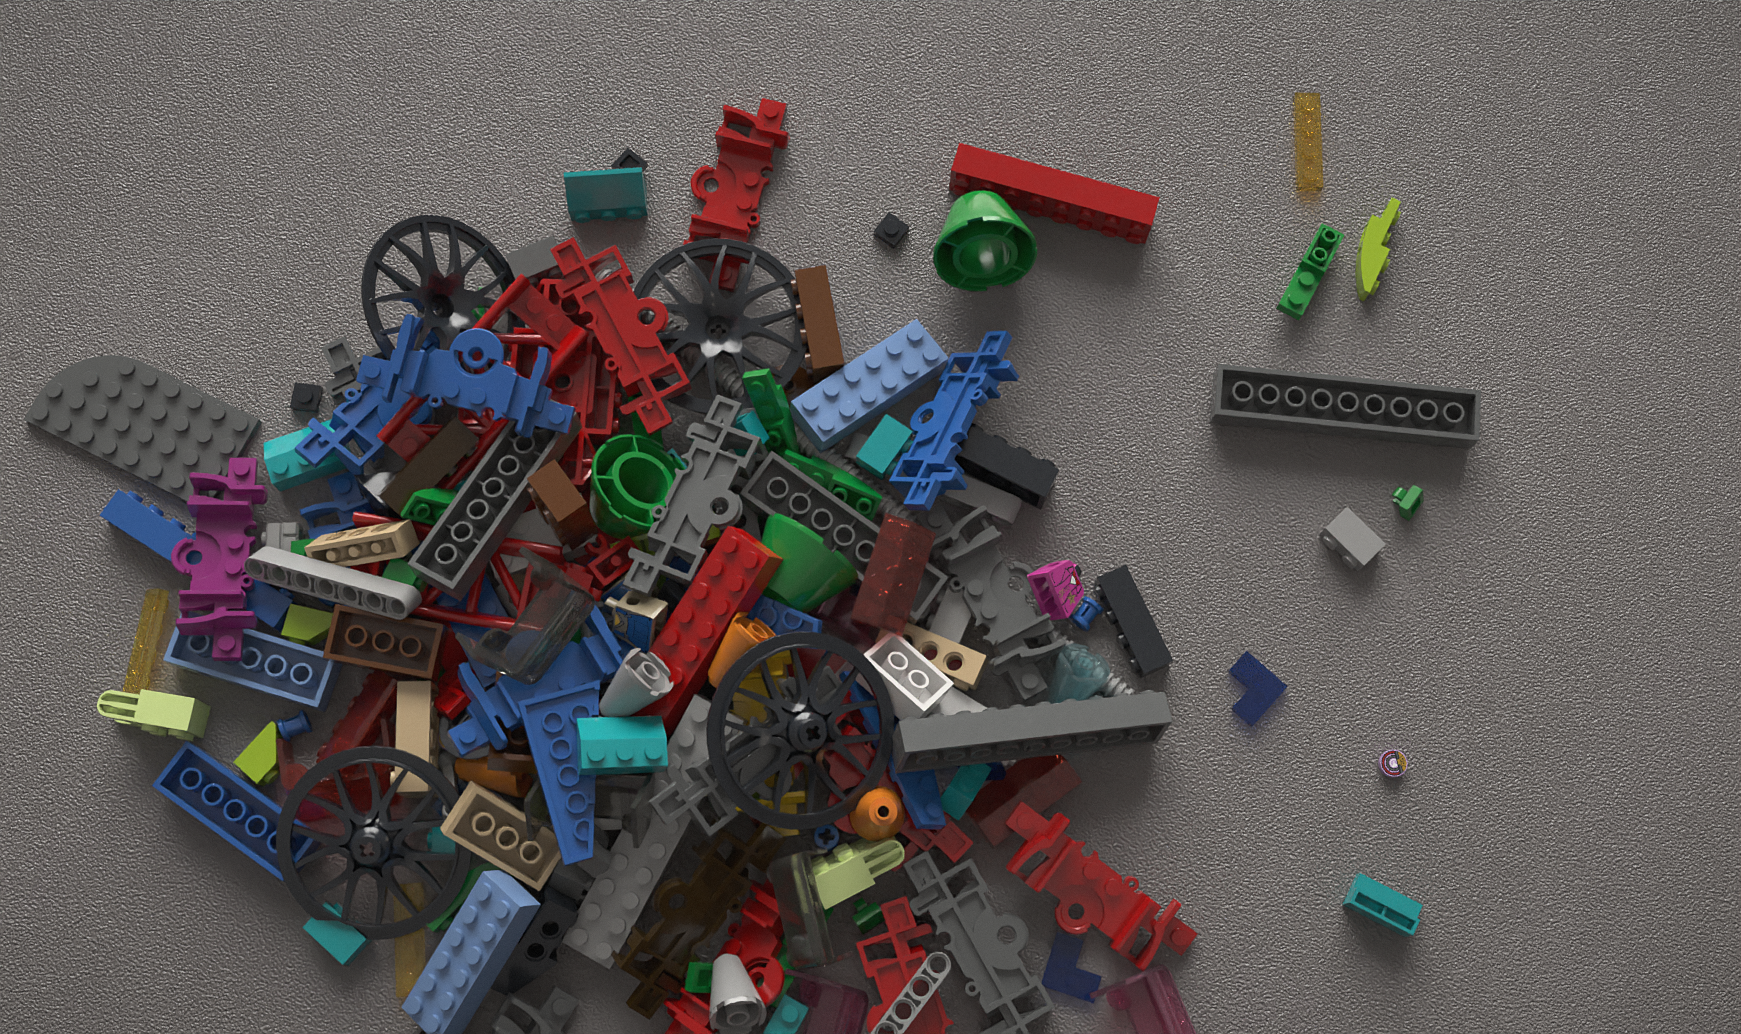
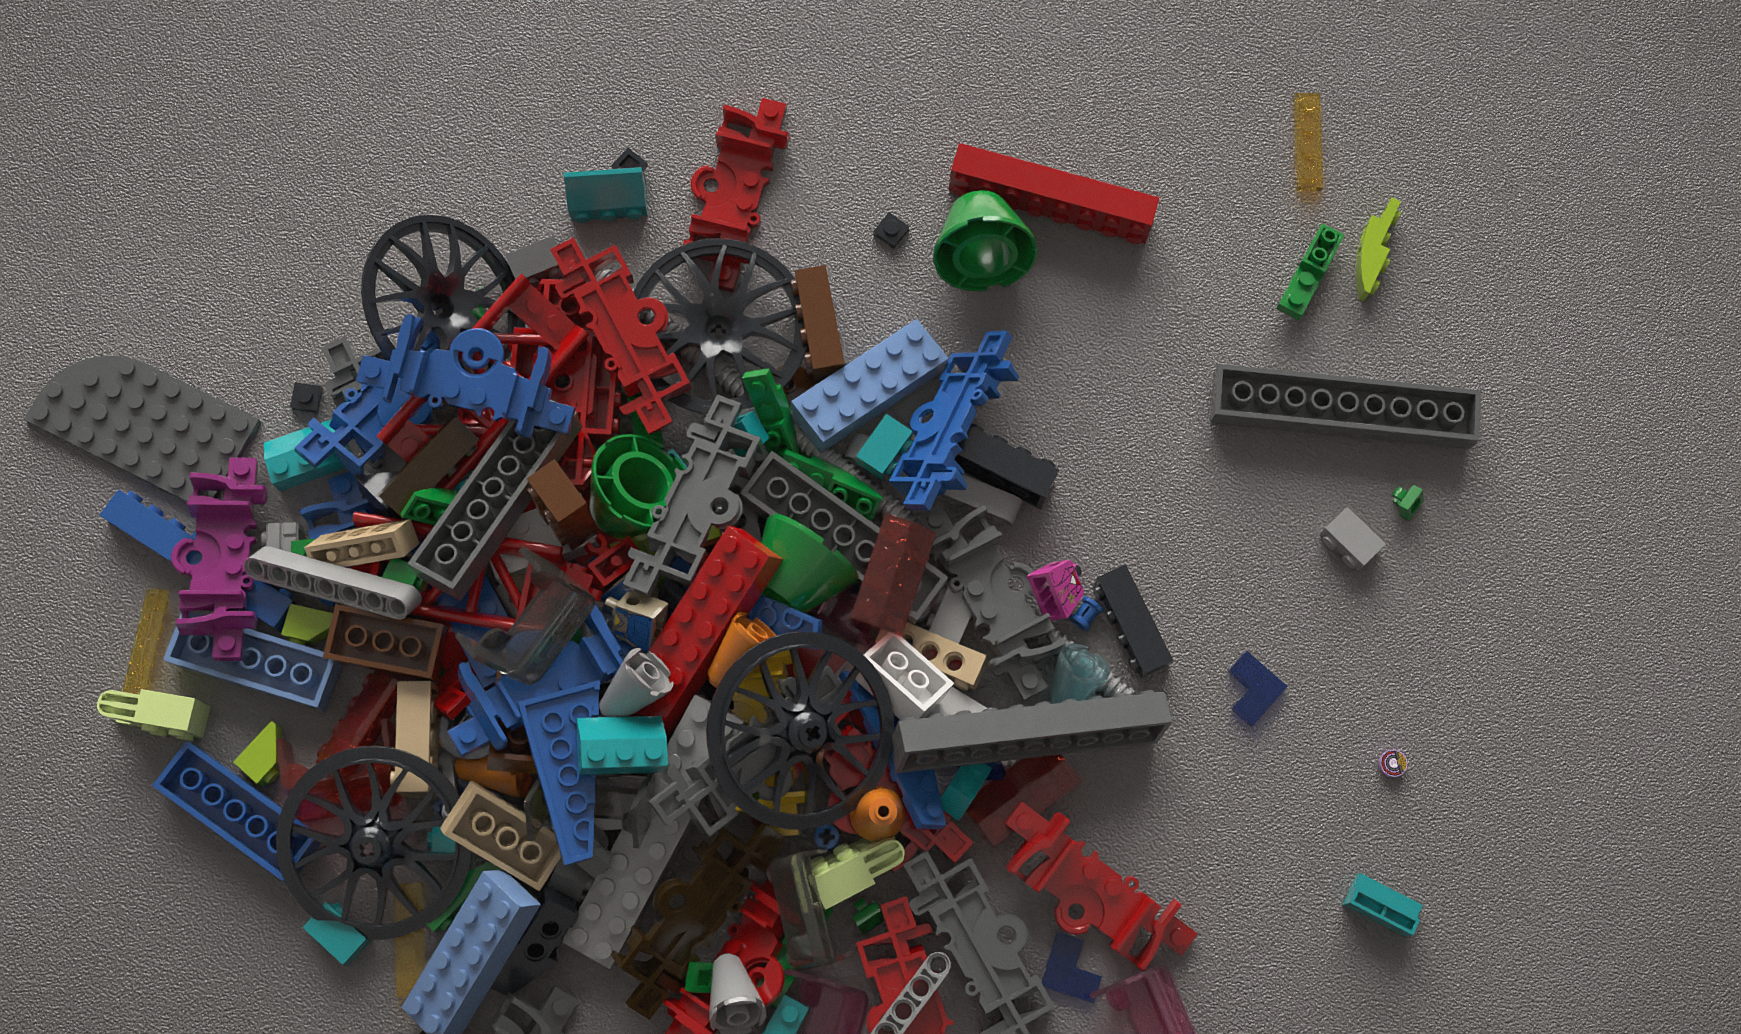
blue bush [277,710,313,742] -> none

